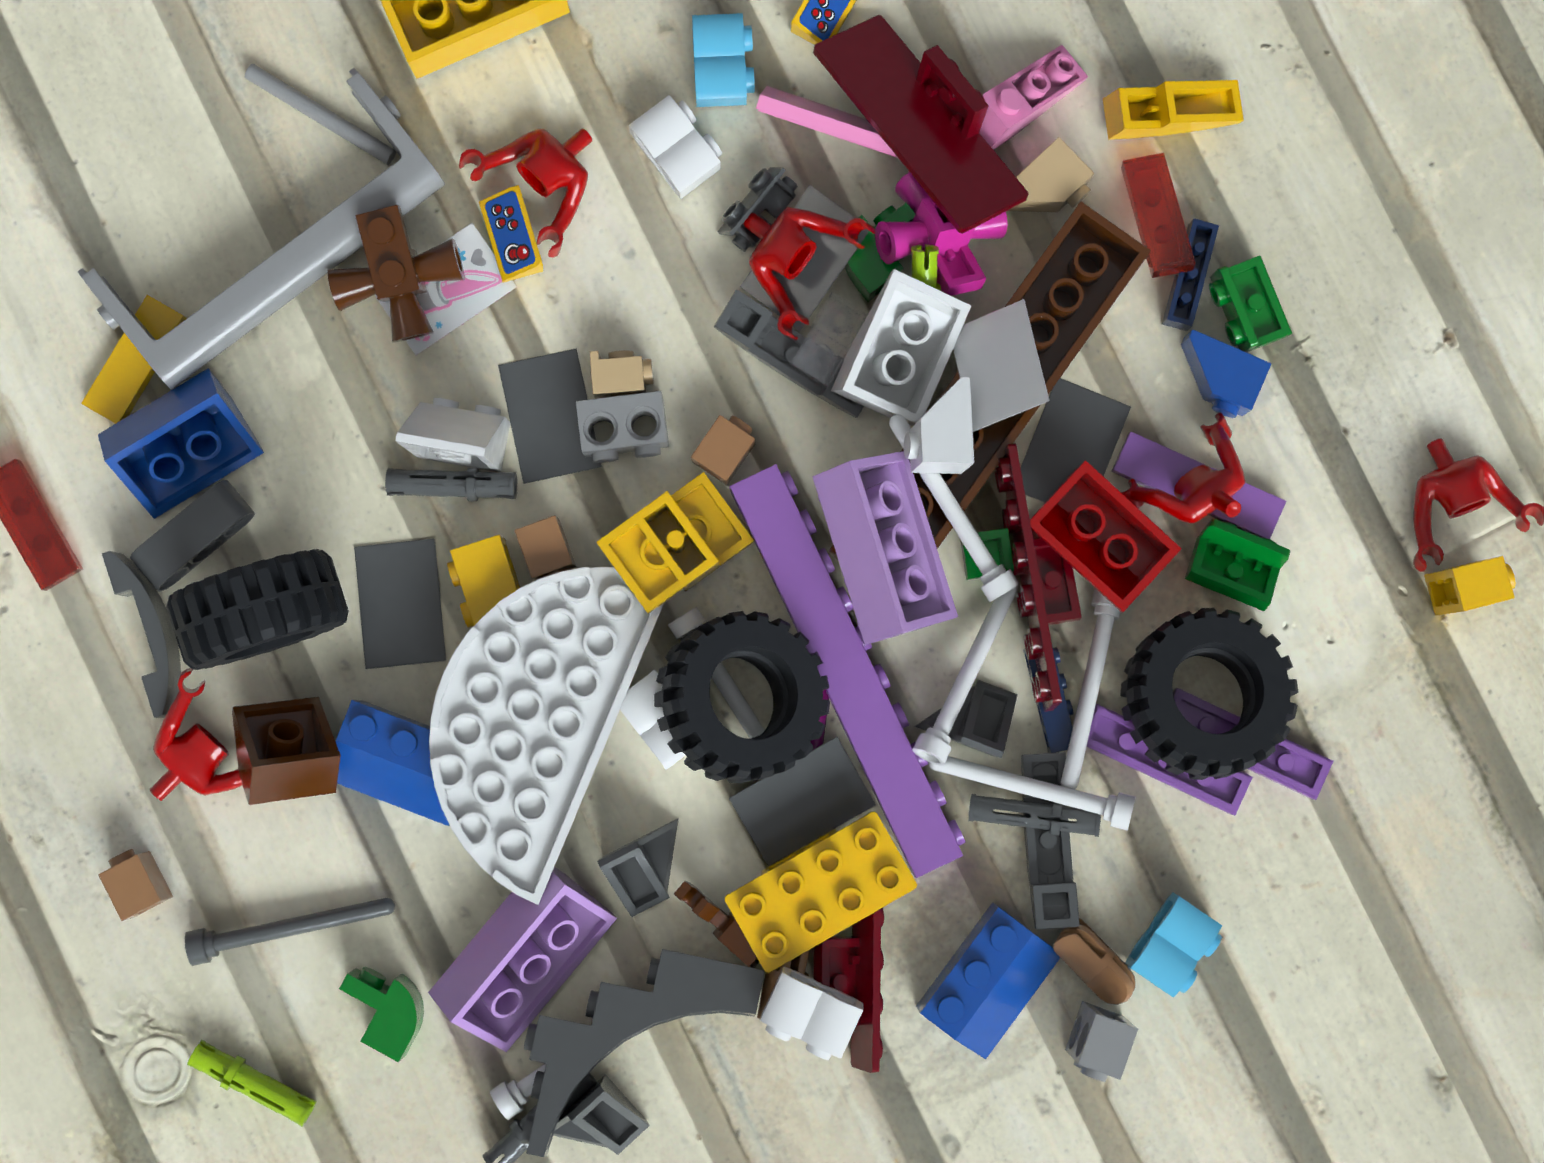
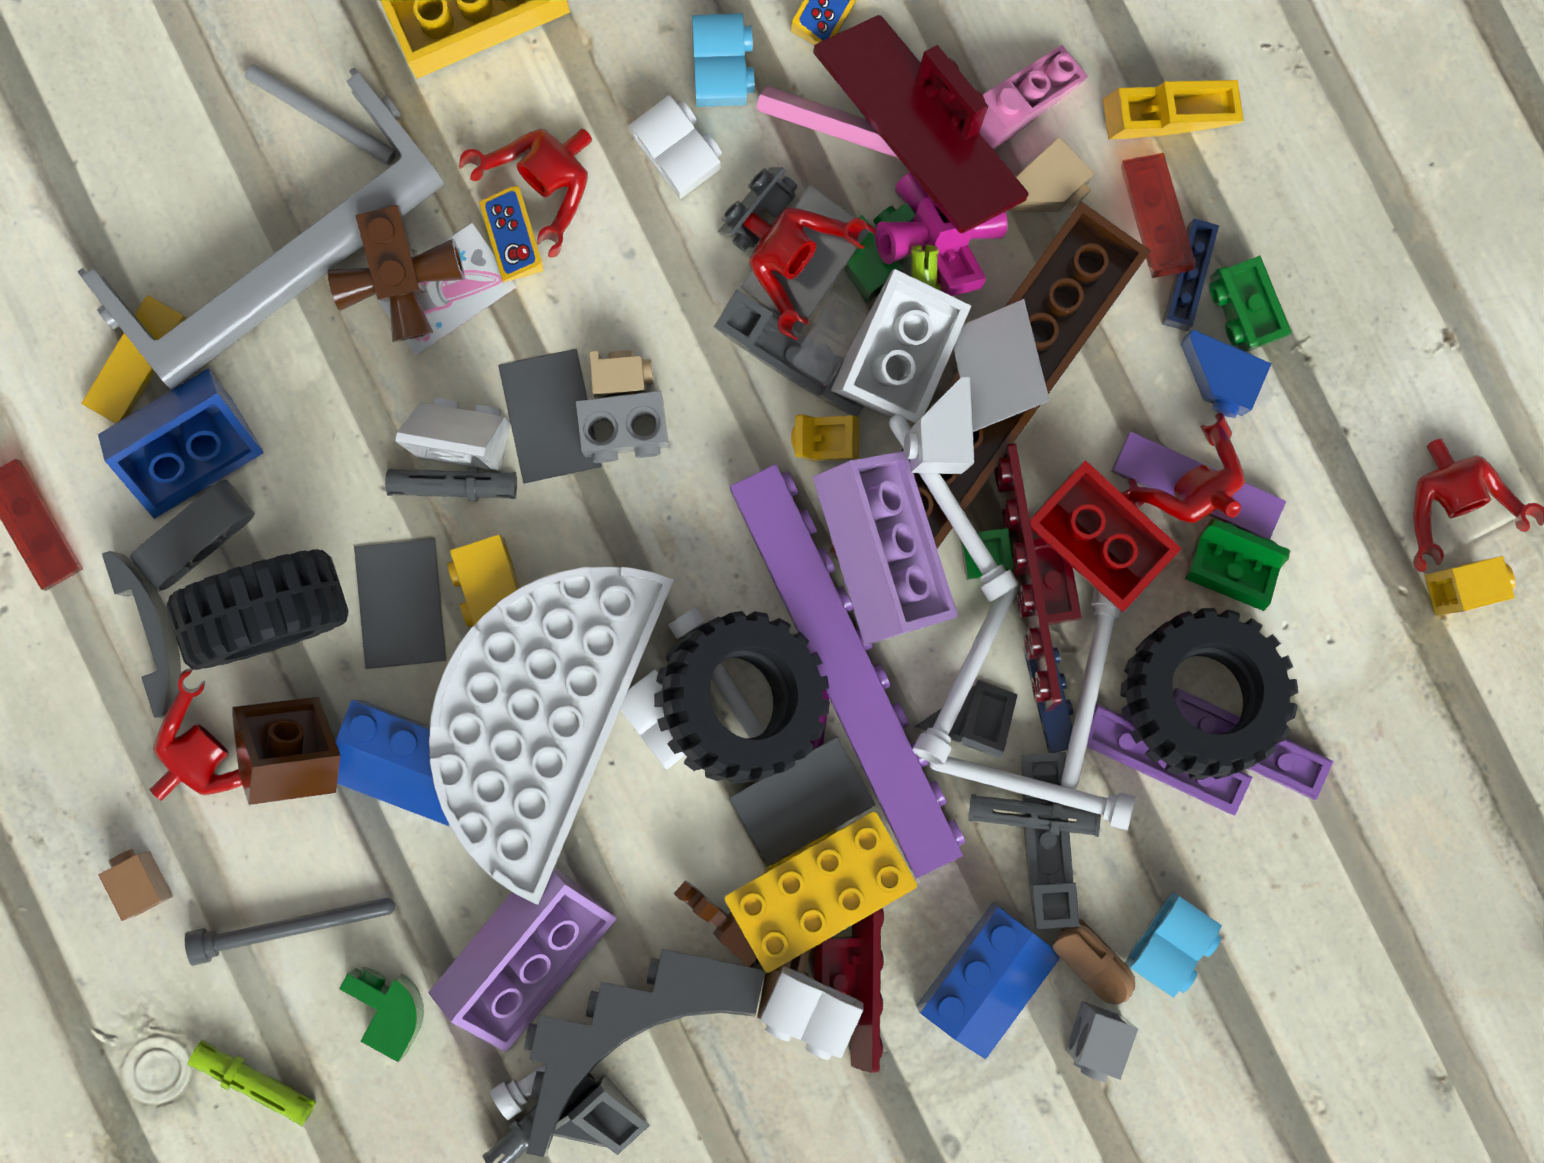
medium nougat brick [514,515,576,581] -> none
yellow bracket [596,472,754,614] -> none
dark grey slope [597,818,679,917] -> none
medium nougat brick [691,415,755,486] -> none
dark grey sticker [1021,378,1131,502] -> none
none -> yellow bracket [791,414,860,462]

